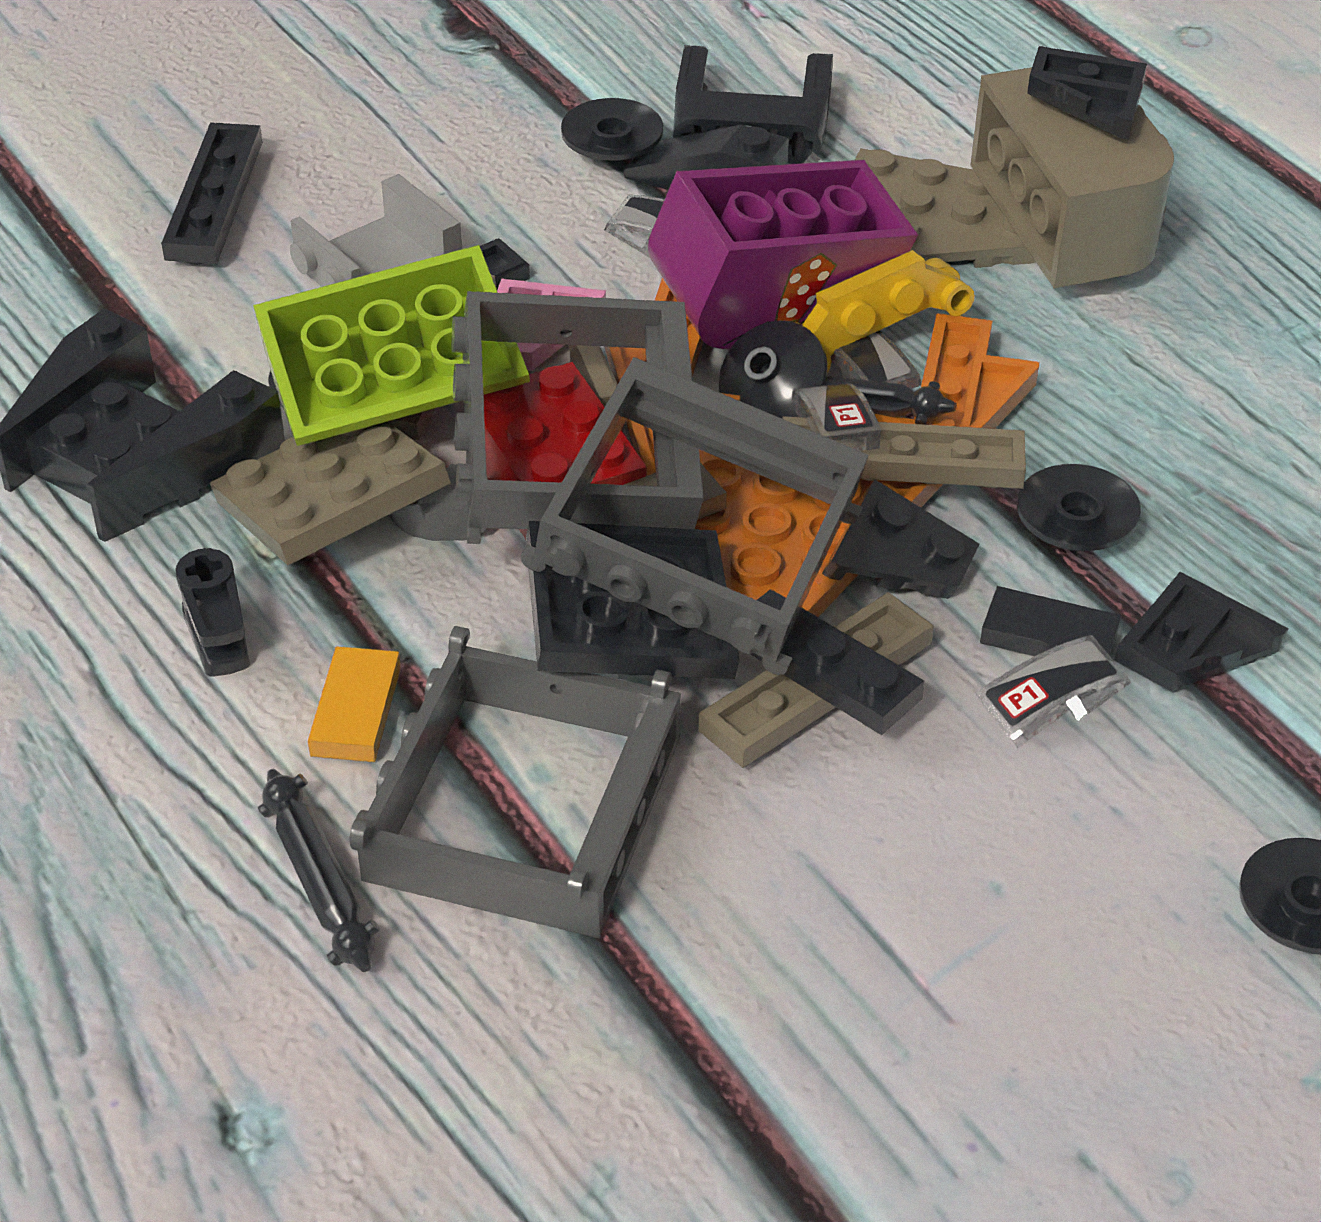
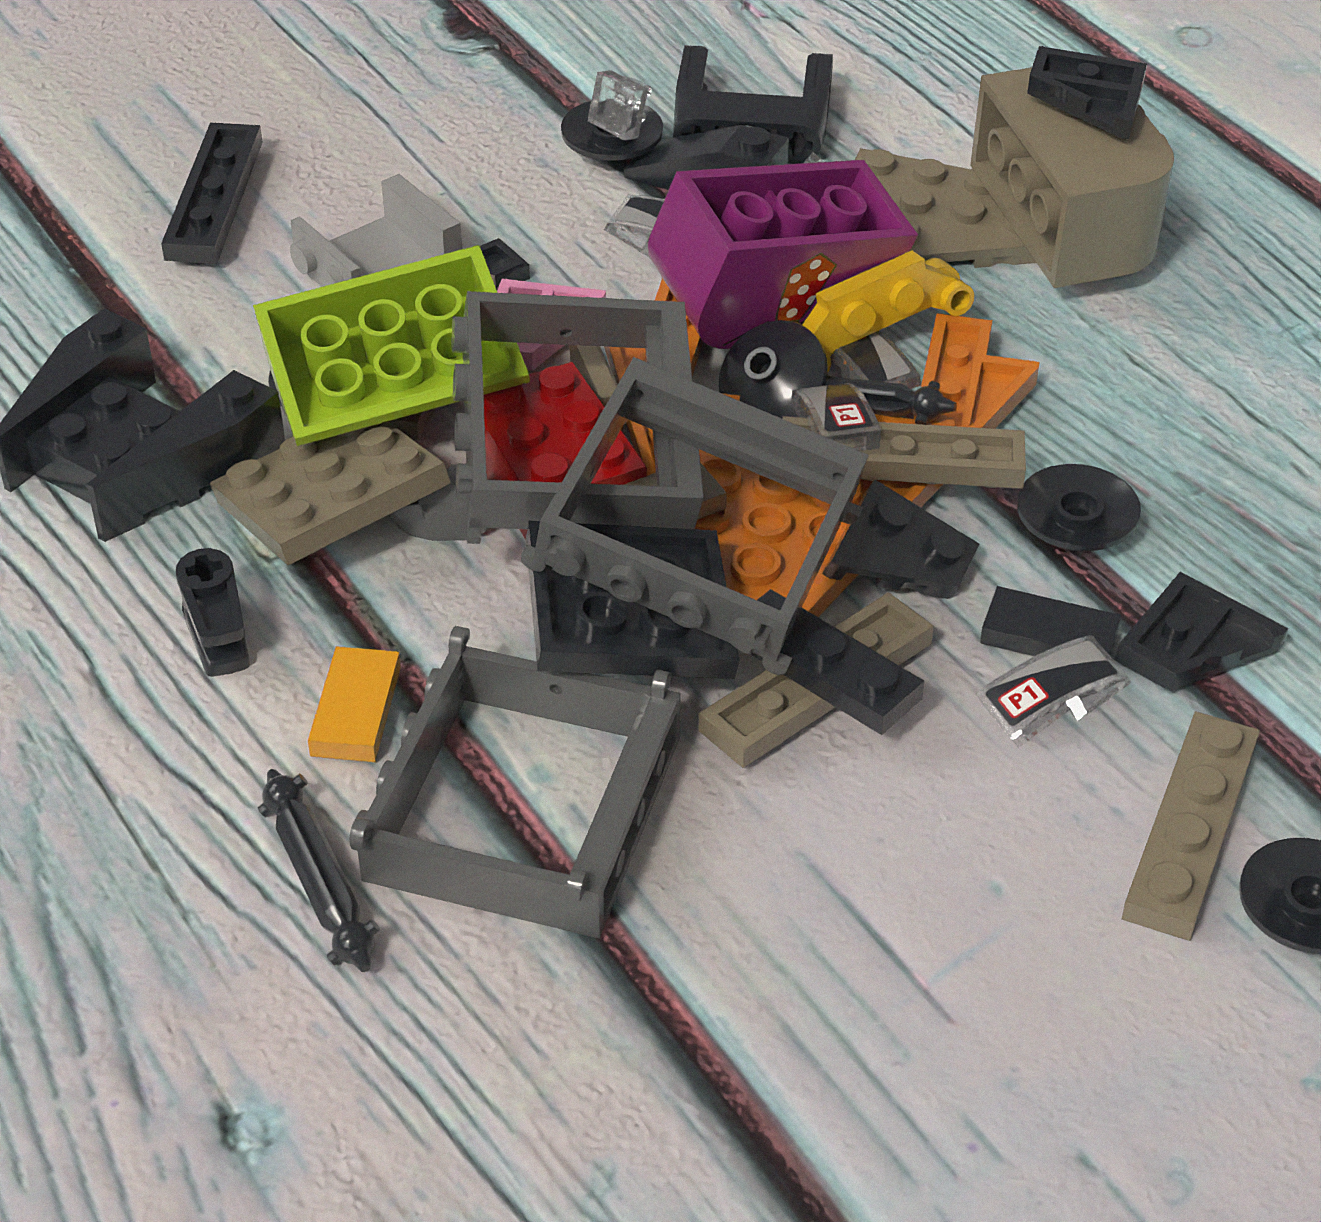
none -> clear tile [587,70,652,140]
none -> dark tan plate [1121,711,1260,941]

